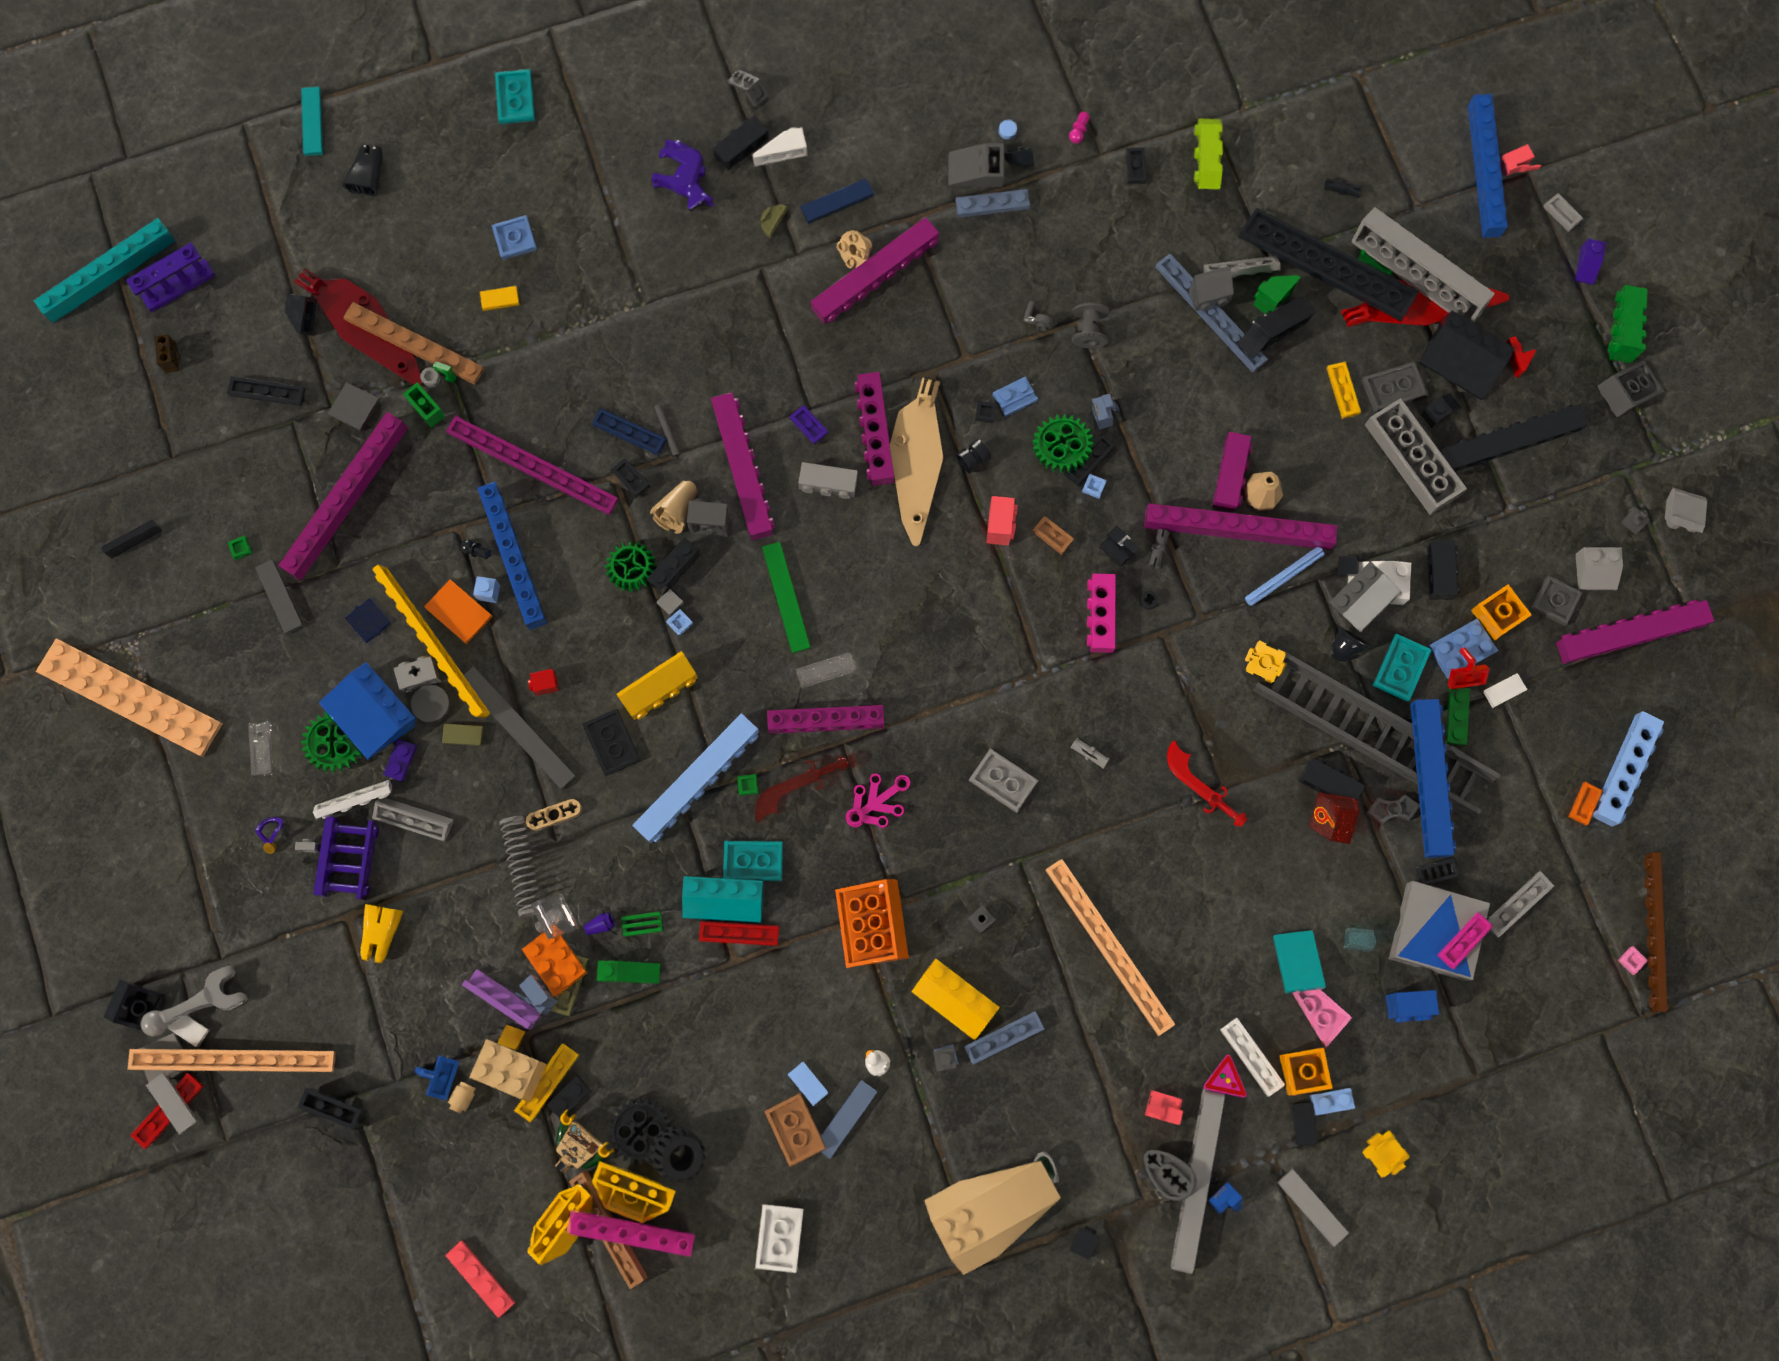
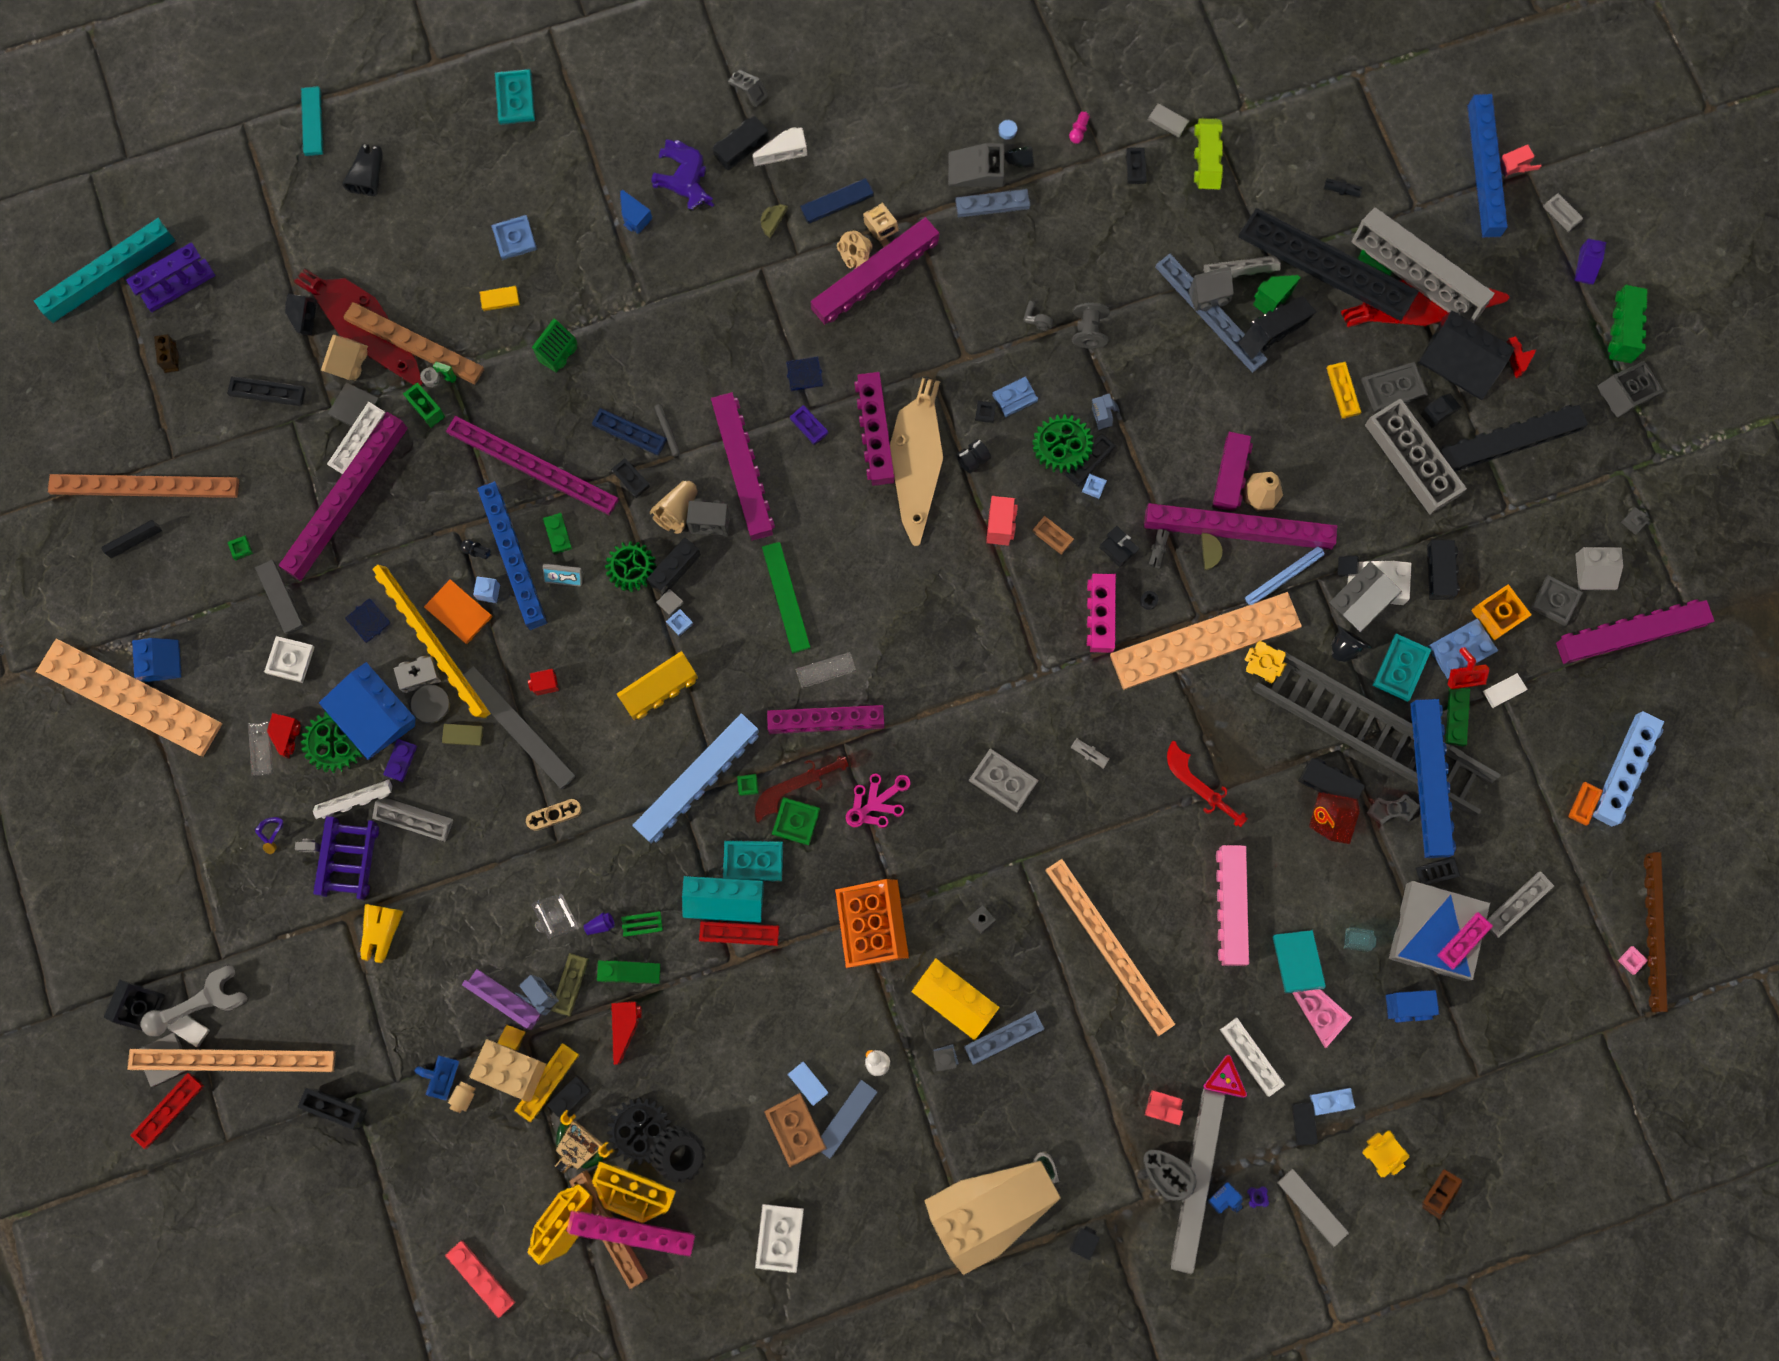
light grey tile [146,1073,199,1134] -> none
light grey piece [499,816,544,917] -> none
orange plate [522,925,588,997] -> none
black tile [582,708,641,777] -> none
light grey brick [798,462,858,499] -> none
light orange brick [1279,1048,1332,1095] -> none
light grey slope [1665,488,1707,533] -> none
none -> nougat plate [48,474,239,498]
none -> blue slope [132,638,181,683]
none -> white plate [264,636,315,683]
none -> red slope [267,713,301,759]
none -> tan slope [321,335,368,381]
none -> white fence [327,401,386,474]
none -> green slope [532,318,578,373]
none -> green plate [543,513,572,555]
none -> slope [543,564,584,586]
none -> red slope [612,1002,642,1065]
none -> blue slope [620,190,652,234]
none -> green tile [772,797,821,846]
none -> clear blue piece [786,357,823,391]
none -> tan piece [863,203,899,247]
none -> light nougat plate [1110,592,1302,690]
none -> light grey tile [1148,103,1189,137]
none -> olive tile [1201,533,1223,571]
none -> bright pink brick [1216,845,1249,966]
none -> dark purple plate [1247,1186,1269,1208]
none -> reddish brown brick [1422,1169,1463,1220]

